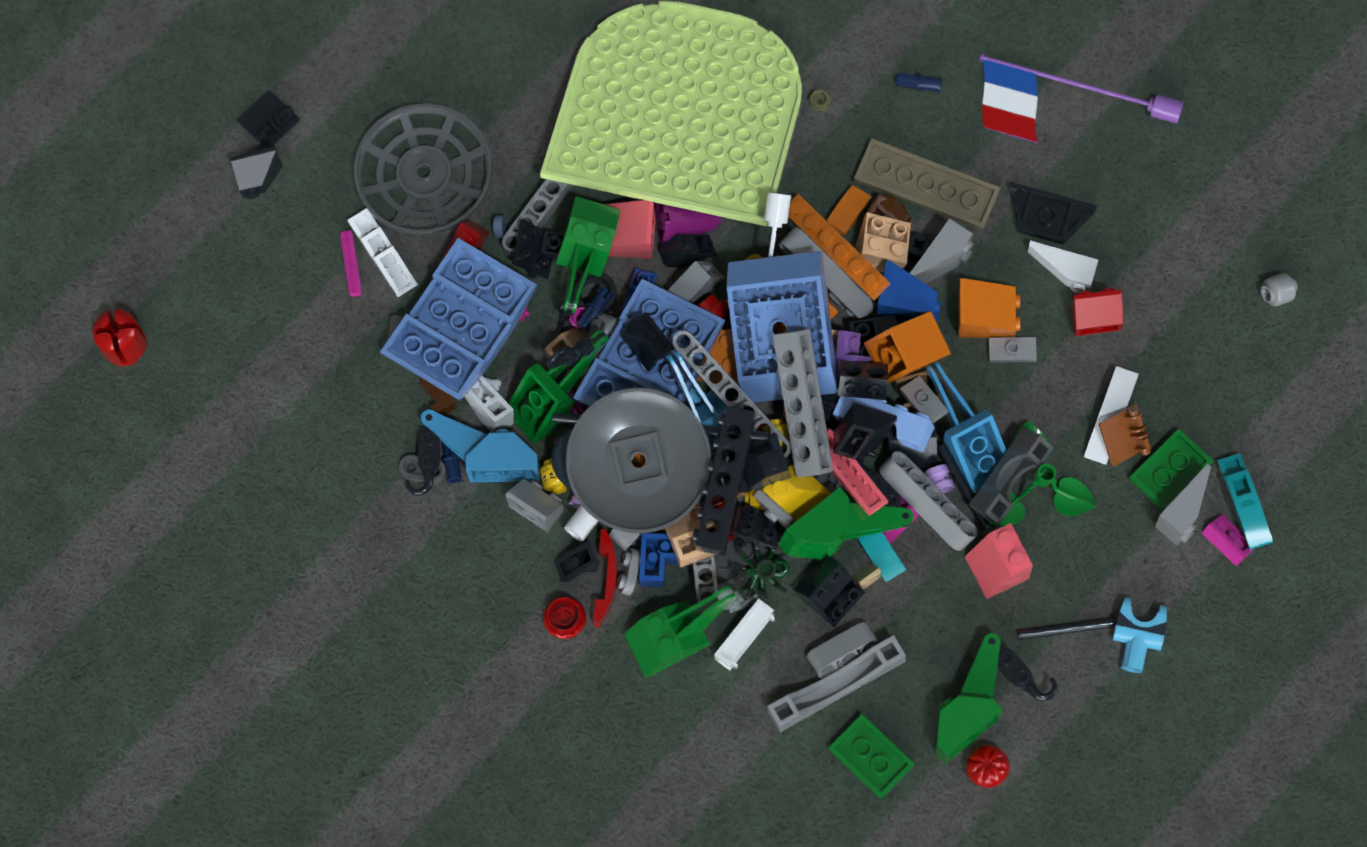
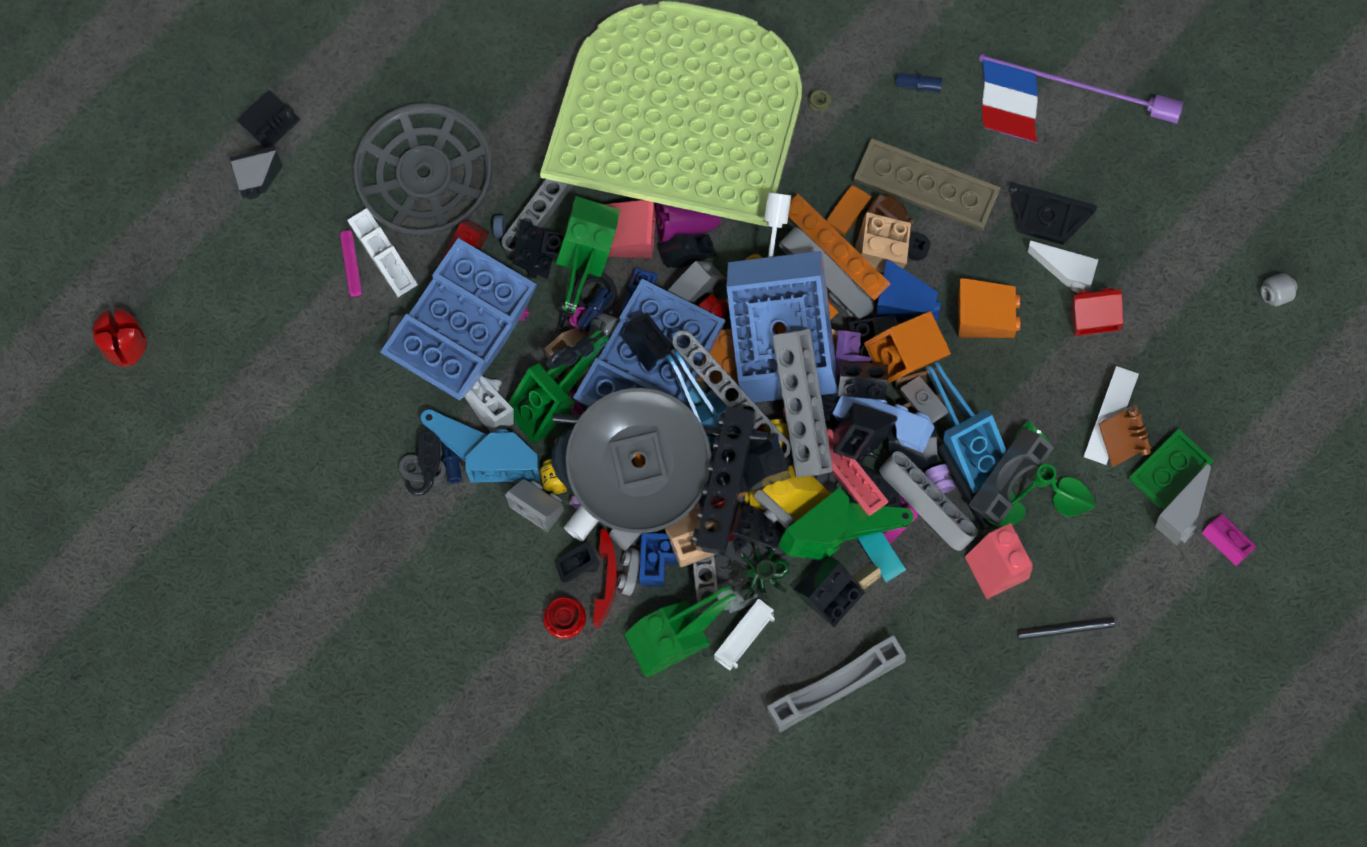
reddish brown leg [421,378,457,416] -> none
light grey beam [807,622,879,678] -> none
green plate [828,714,915,800] -> none
light grey slope [910,219,974,284] -> none
green slope [935,633,1058,765] -> none
red piece [966,745,1010,788] -> none
light grey plate [988,337,1037,363] -> none
medium azure connector [1113,597,1167,673] -> none
teal slope [1217,453,1273,550] -> none

